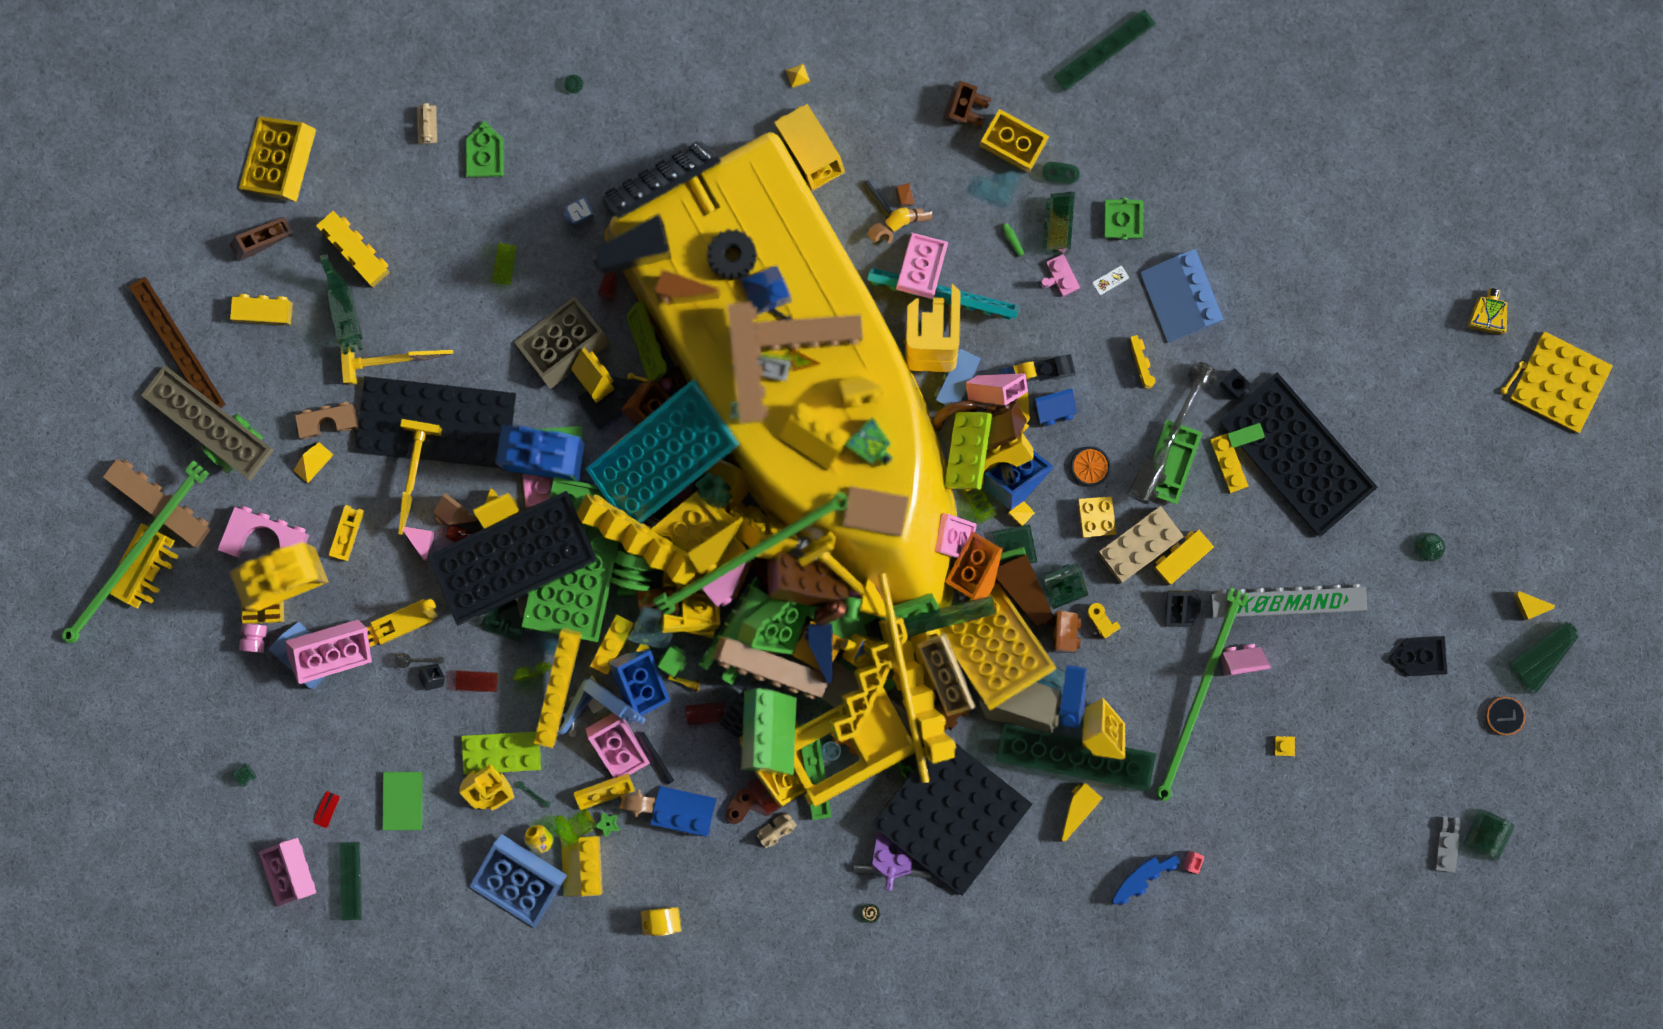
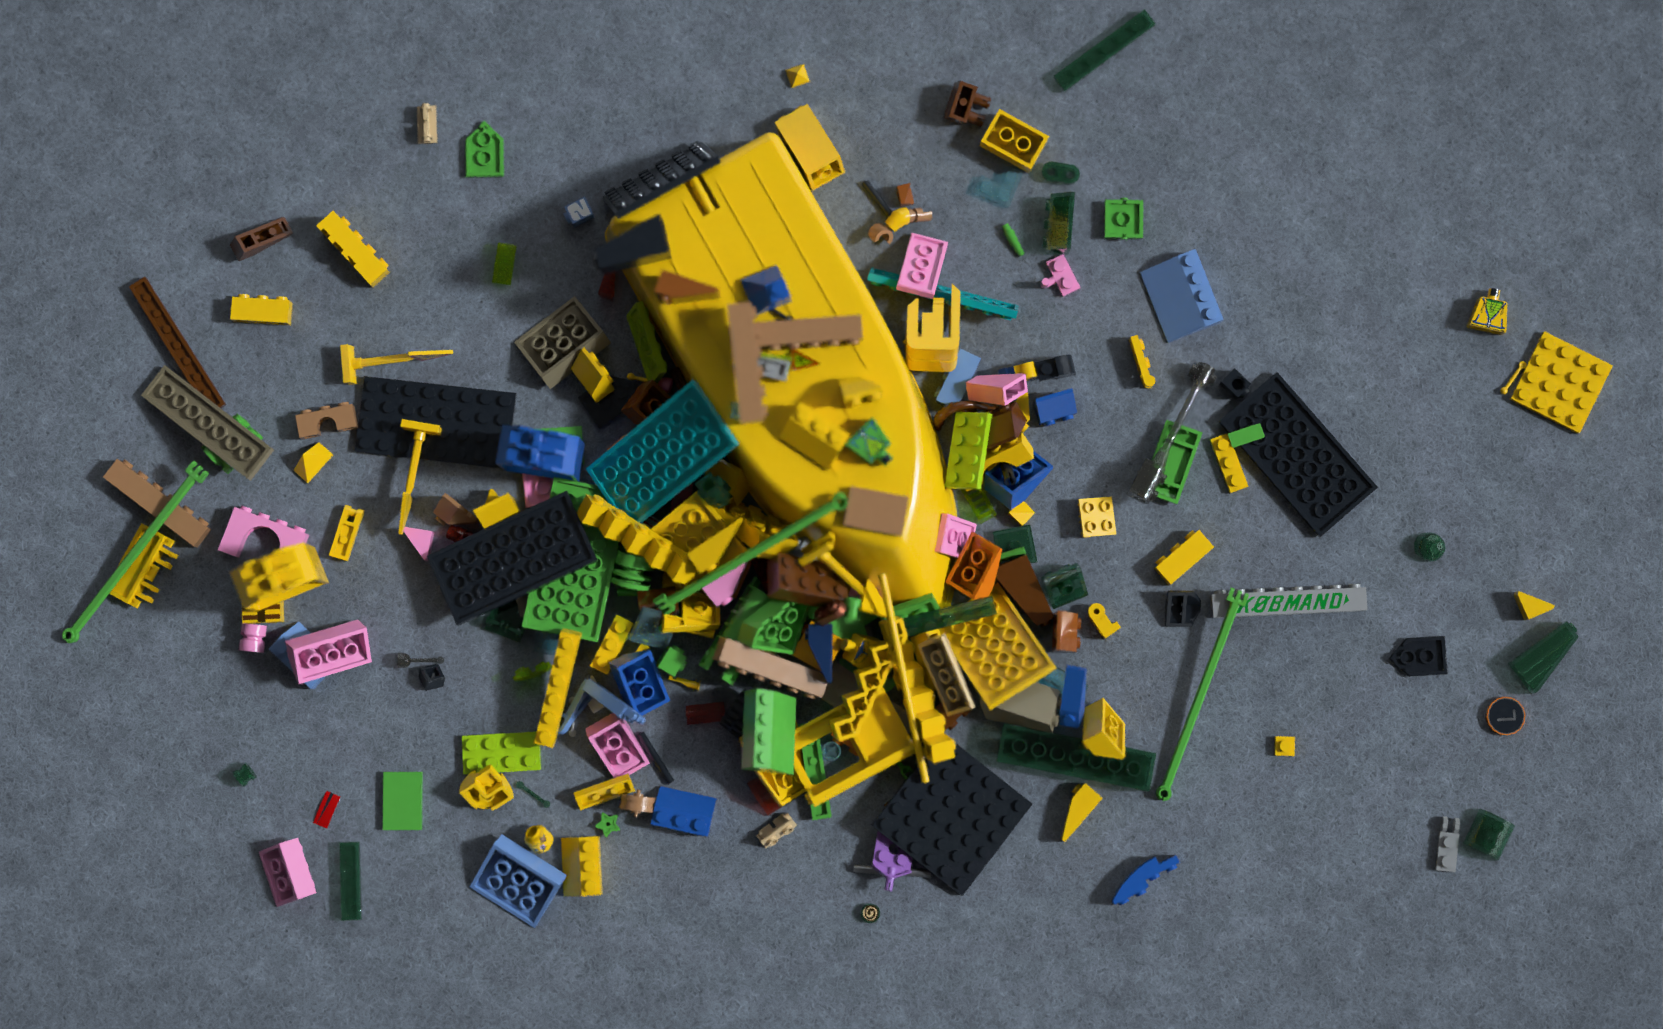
yellow slope [239,116,316,202] -> none
clear green hinge [320,254,363,355] -> none
yellow hinge [366,599,439,647] -> none
clear red slope [456,670,498,692] -> none
clear neon green hinge [554,808,597,848] -> none
clear green plate [564,75,583,94] -> none
yellow piece [640,907,681,936] -> none
black tyre [707,229,757,281] -> none
copper plate [726,788,755,824] -> none
orange wheel [1070,446,1111,487] -> none
white sticker [1093,266,1129,295] -> none
tan brick [1097,506,1184,584] -> none
coral slope [1182,850,1205,874] -> none
bright pink slope [1221,644,1270,676] -> none

